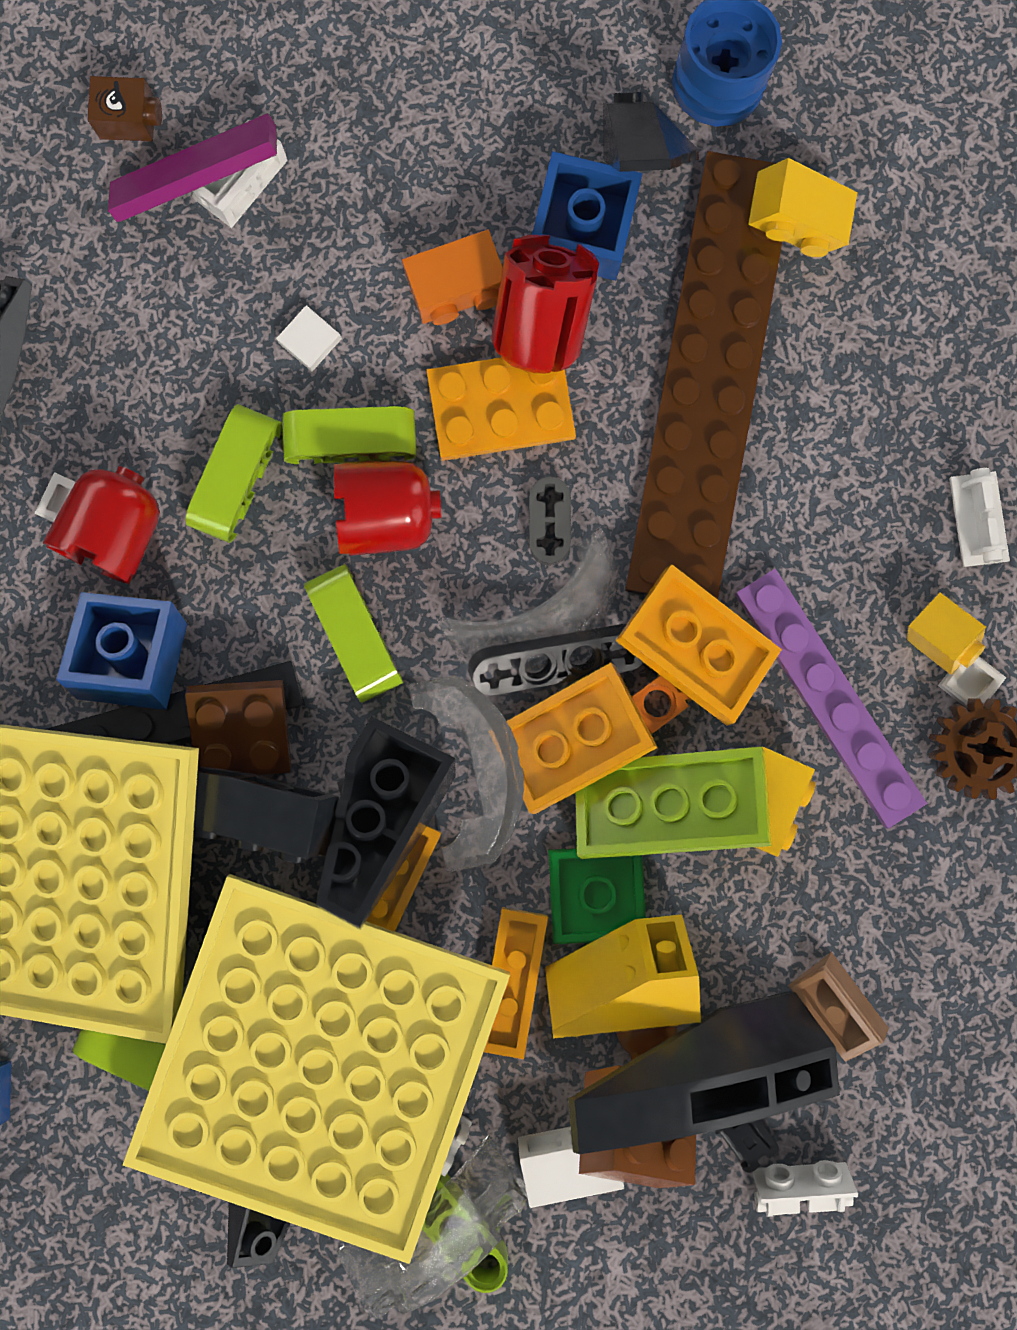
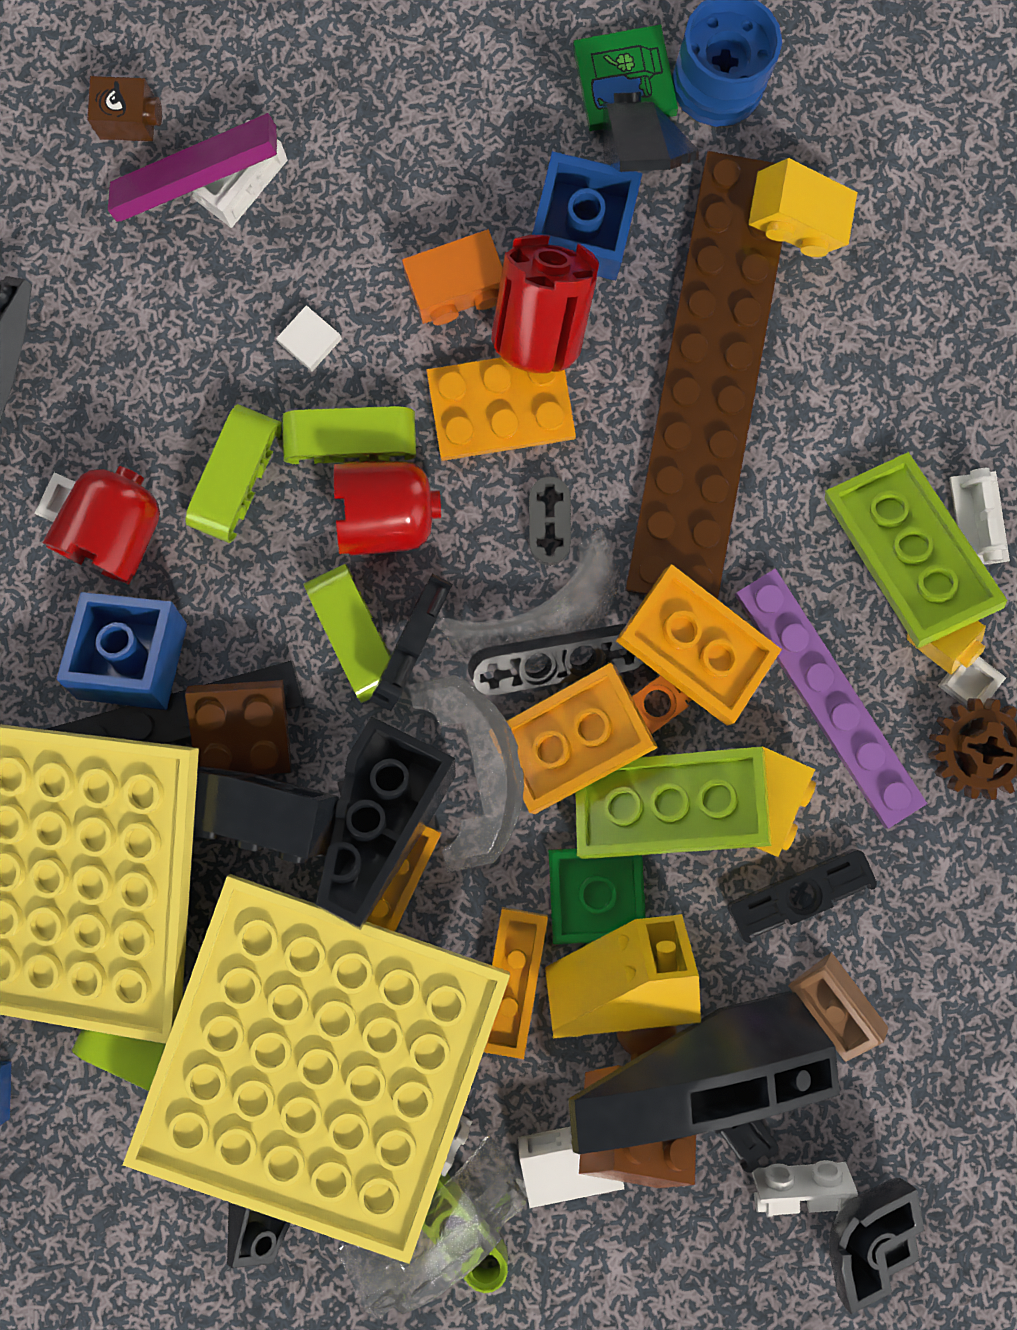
none -> black piece [369,573,453,711]
none -> green tile [573,24,678,132]
none -> black piece [728,849,877,943]
none -> lime plate [825,452,1007,649]
none -> black brick [829,1178,925,1314]

